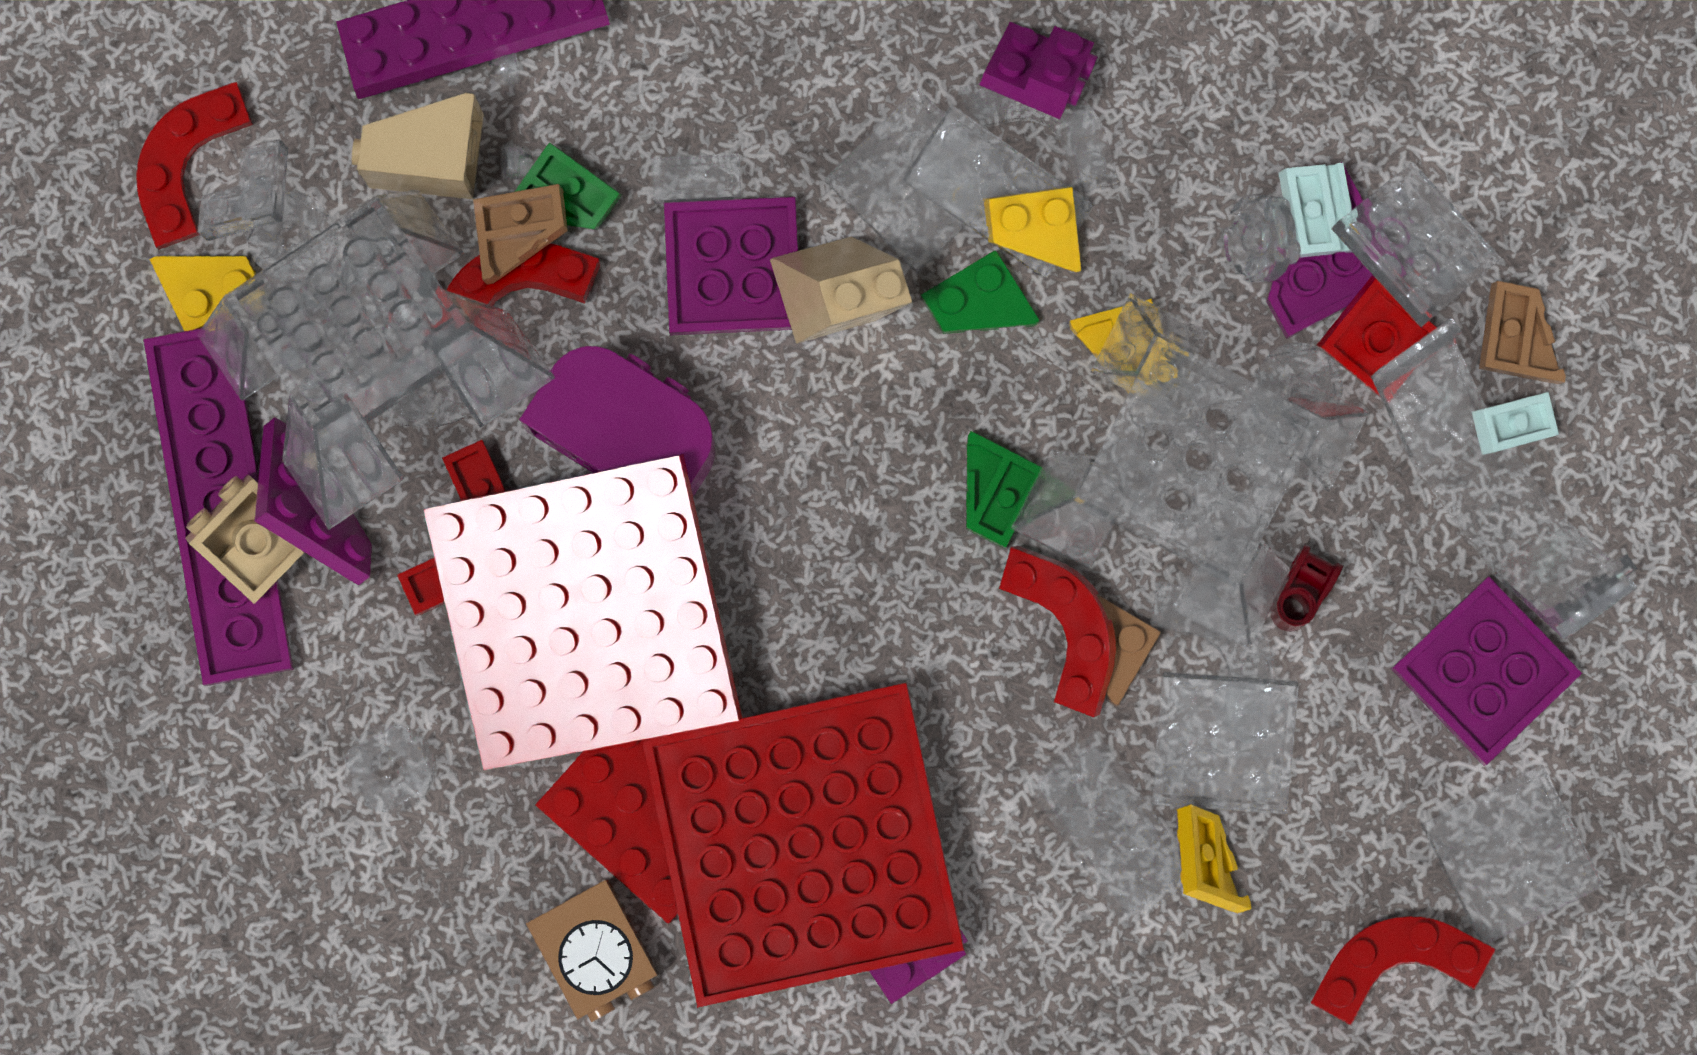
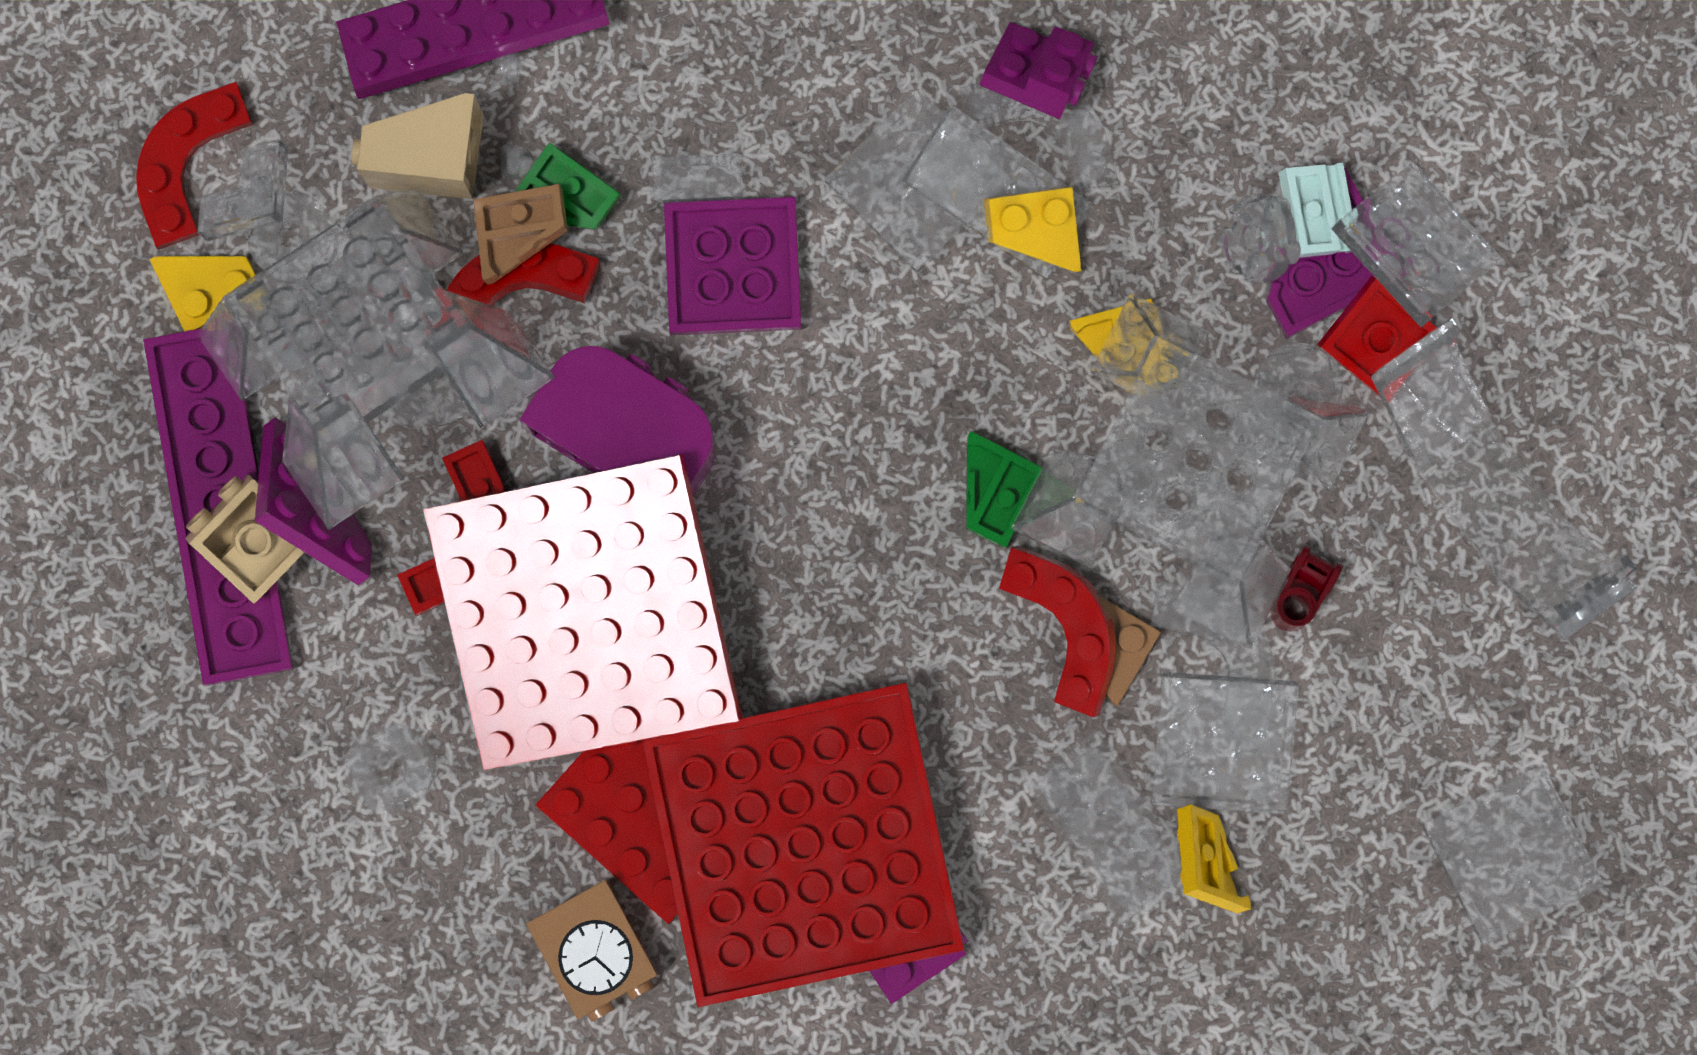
tan slope [770,236,912,344] -> none
green wing [921,250,1040,334] -> none
red plate [1311,916,1496,1026] -> none
magenta plate [1390,576,1582,766] -> none
light aqua plate [1472,392,1559,455] -> none
medium nougat wing [1479,281,1566,384] -> none

